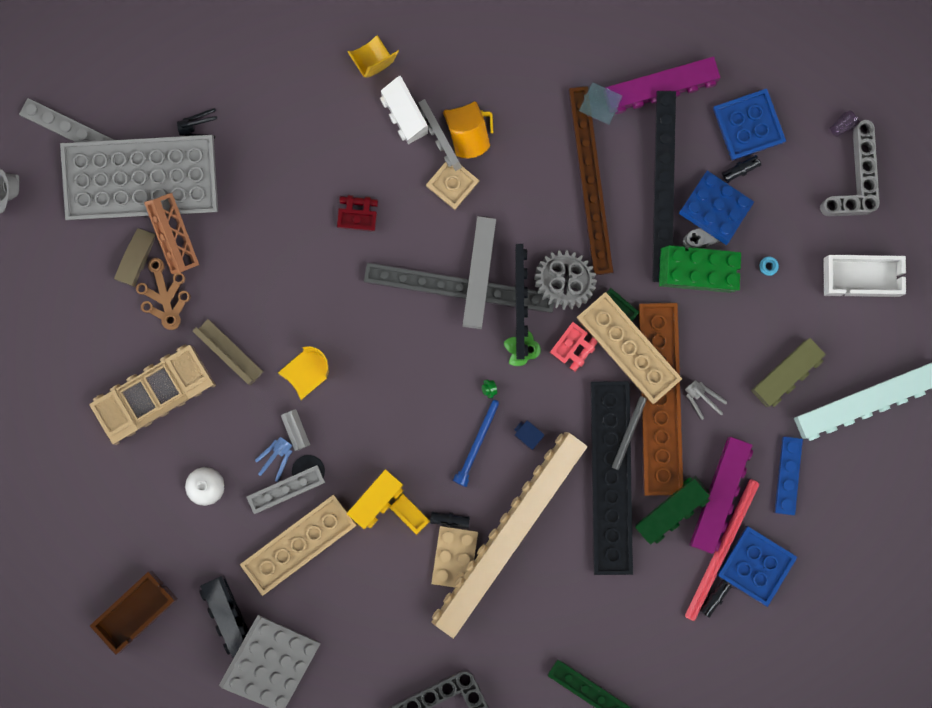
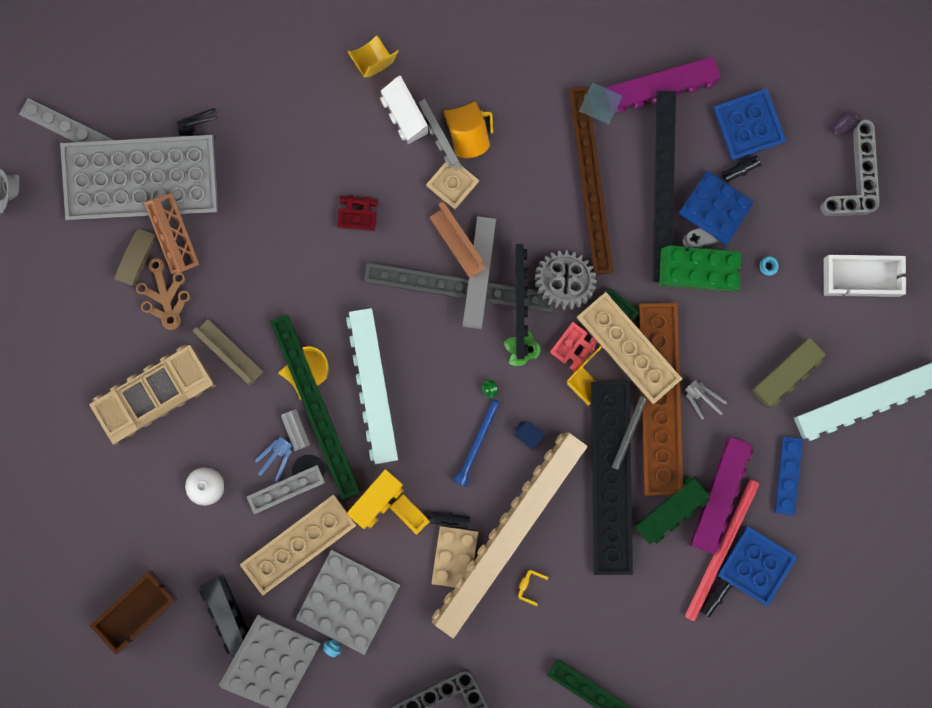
none -> dark green plate [270,314,361,500]
none -> light grey plate [296,550,400,655]
none -> medium azure plate [323,639,342,657]
none -> light aqua brick [346,308,398,464]
none -> nougat fence [429,202,486,278]
none -> yellow piece [518,570,549,606]
none -> yellow piece [567,346,602,406]

